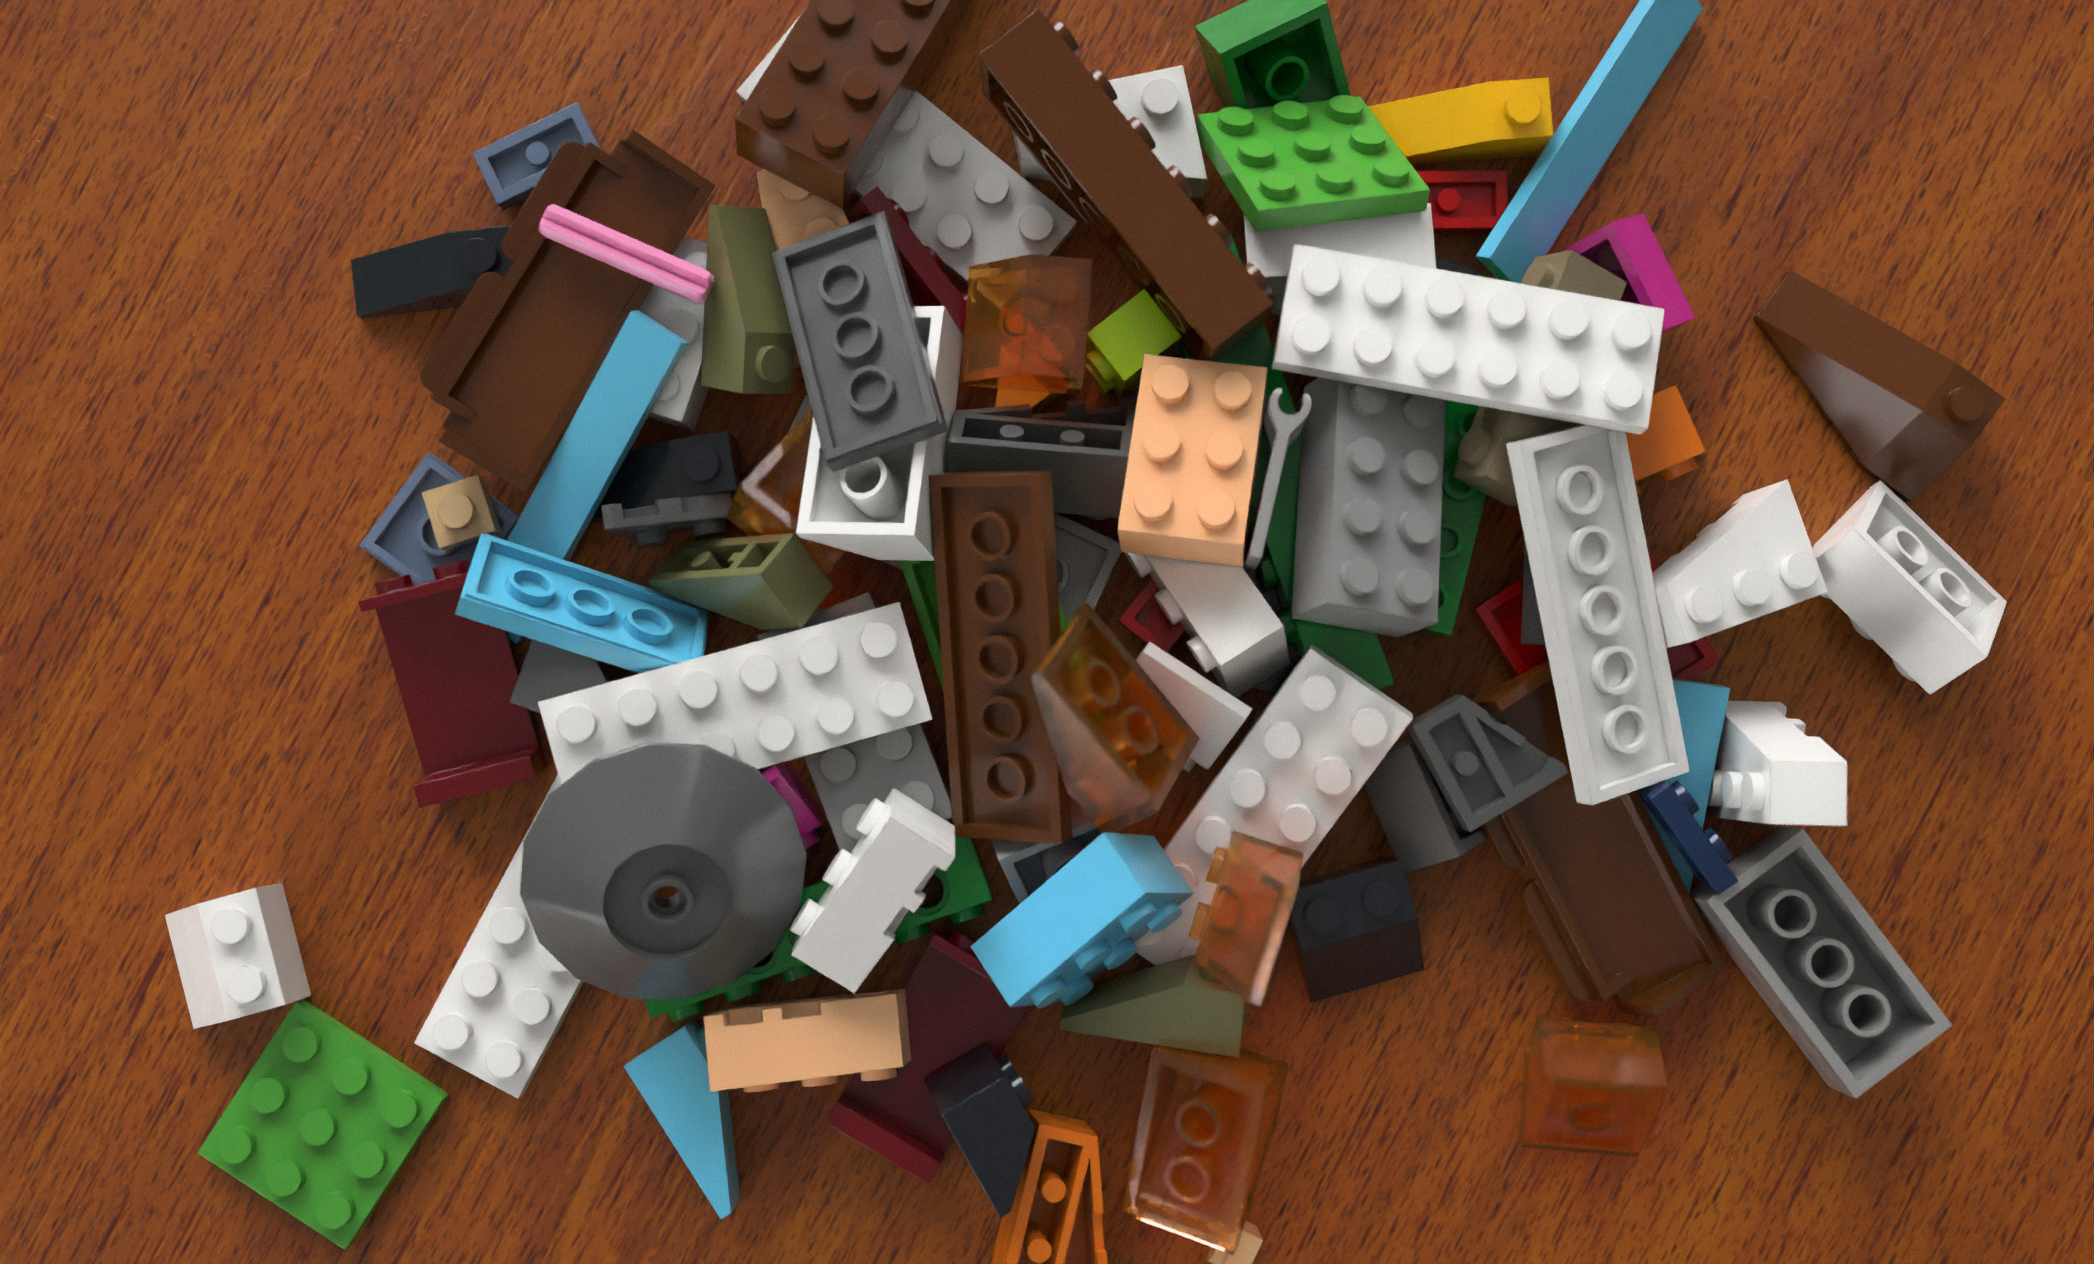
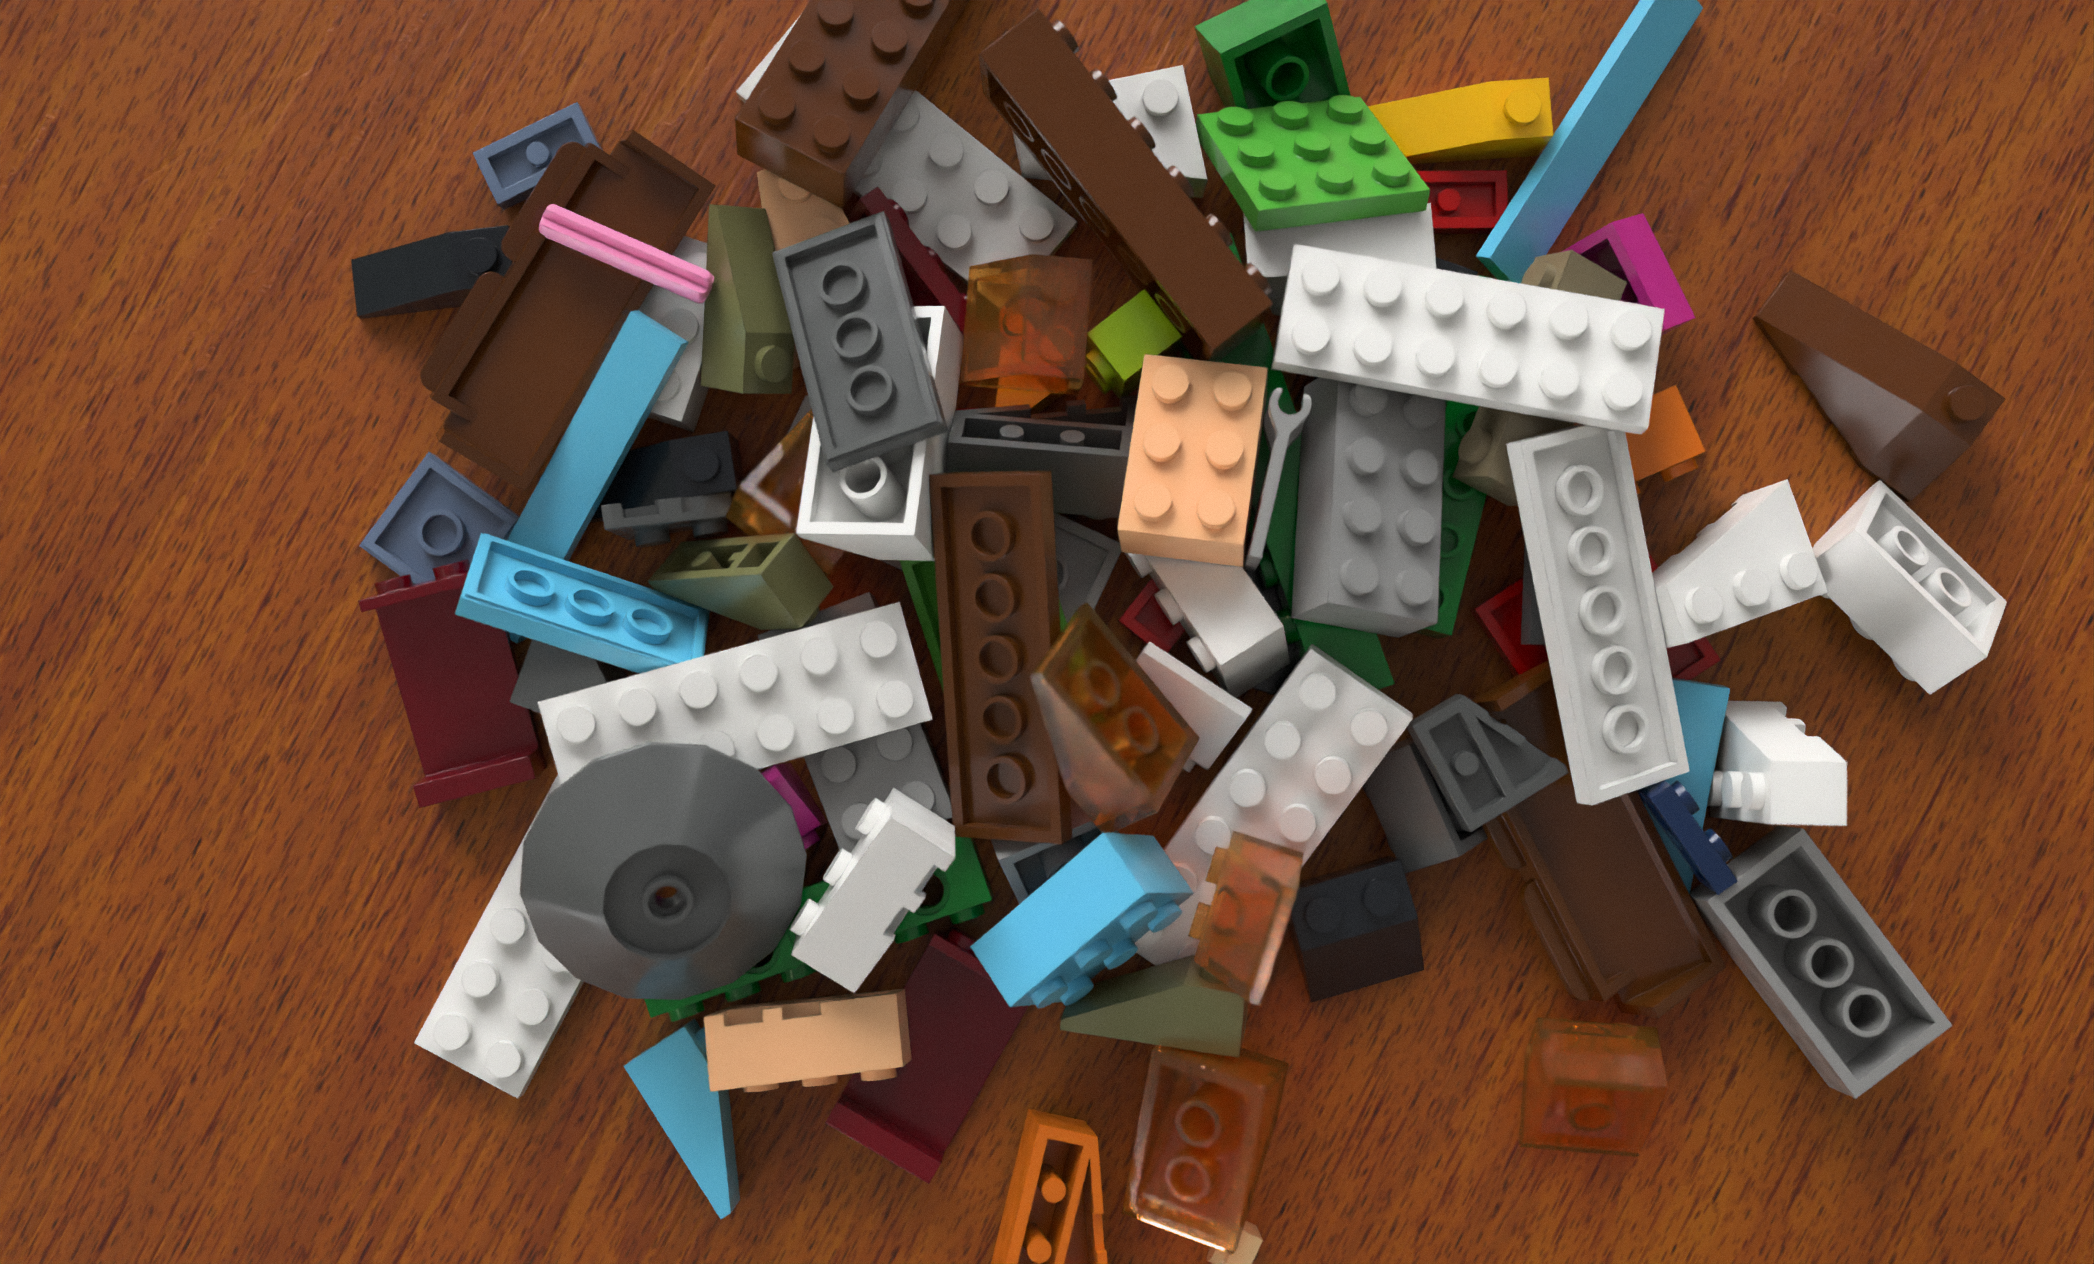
white slope [165,883,311,1029] -> none
bright green plate [197,999,450,1250] -> none
tan plate [422,475,501,551] -> none
black slope [923,1043,1035,1218] -> none

